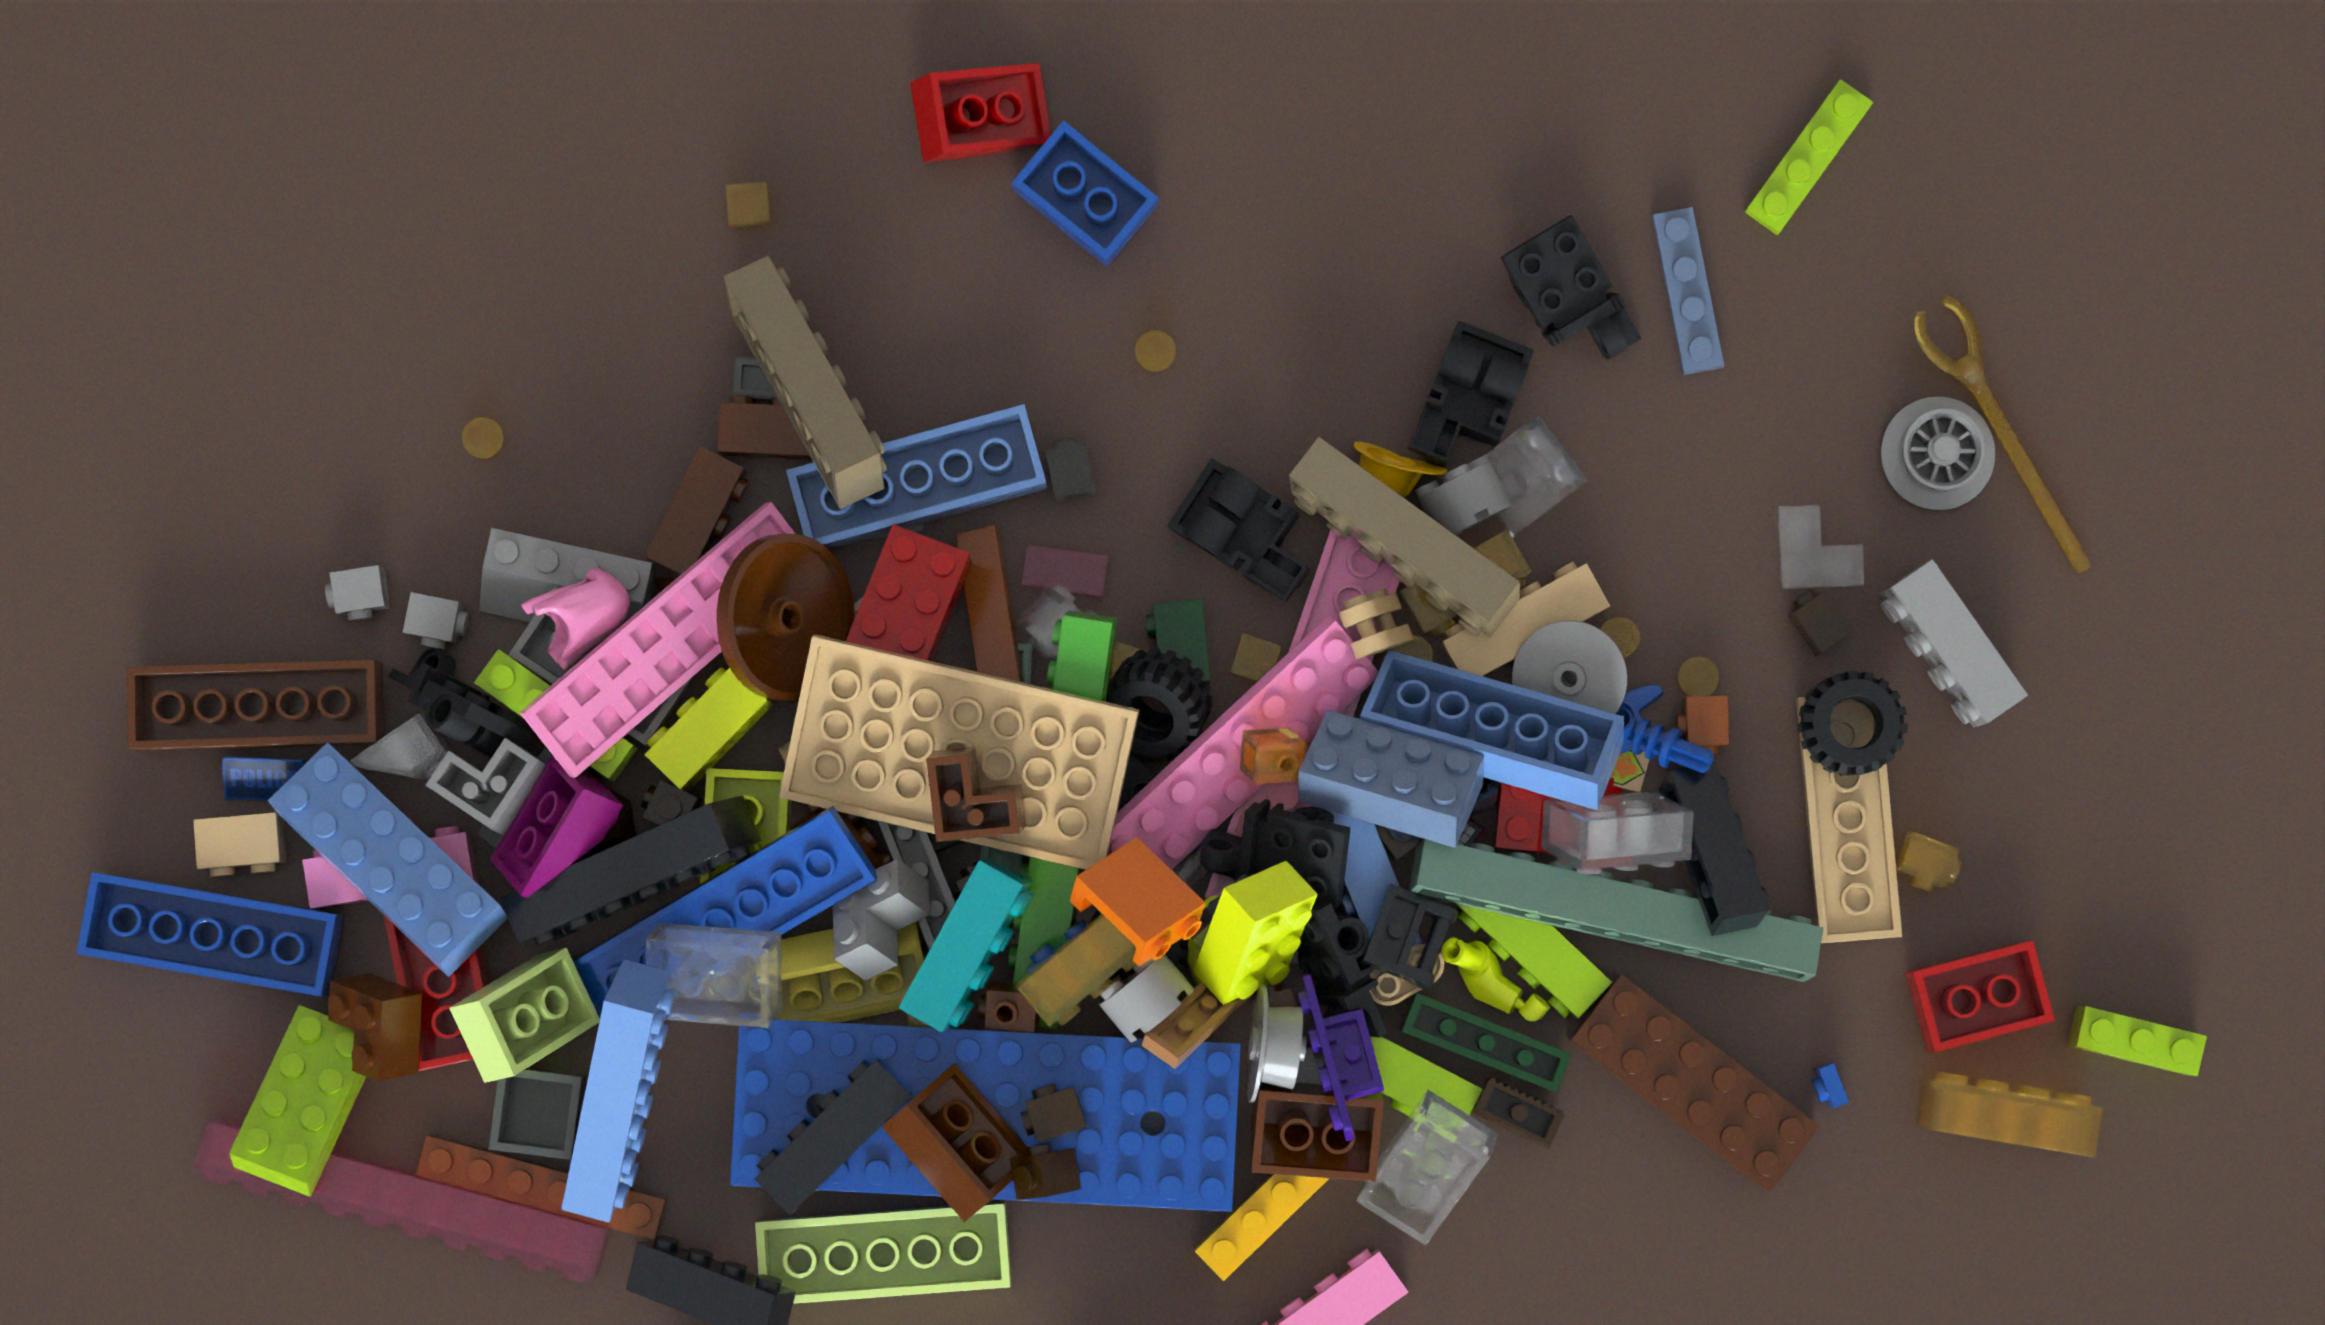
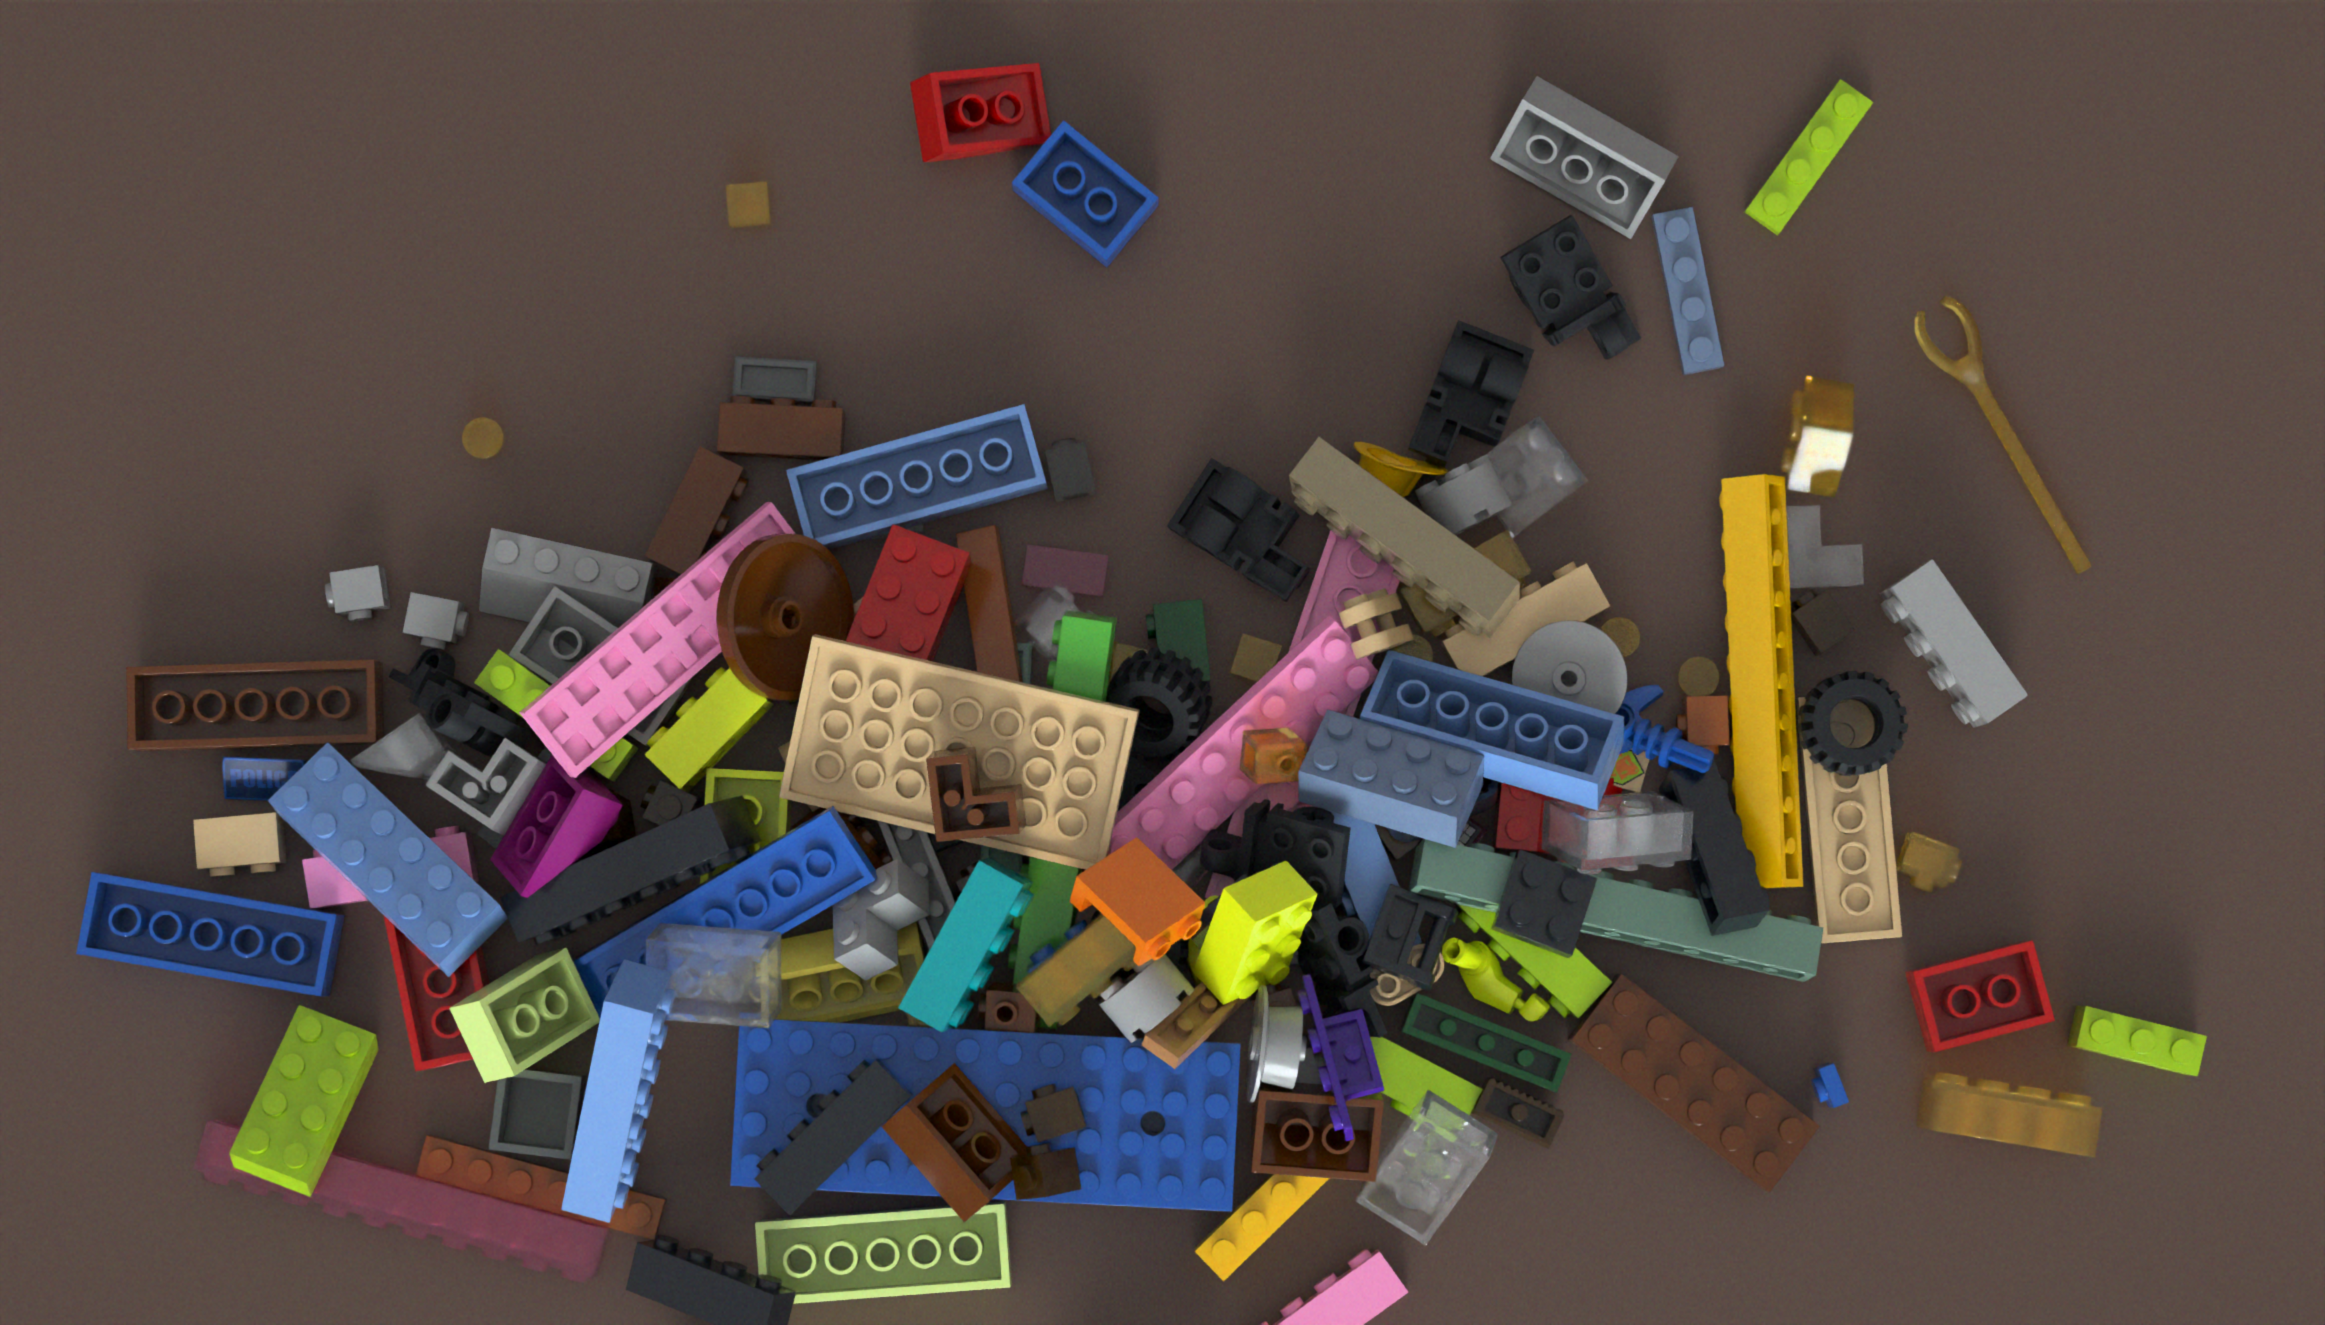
reddish brown brick [328,973,422,1082] -> none
bright pink hair [521,568,630,670] -> none
dark tan brick [724,256,887,509] -> none
clear yellow plate [1135,331,1176,372] -> none
light grey piece [1881,396,1995,510] -> none
none -> light grey slope [1490,76,1679,239]
none -> black plate [1491,849,1597,958]
none -> yellow brick [1719,474,1803,888]
none -> clear yellow brick [1781,376,1854,498]

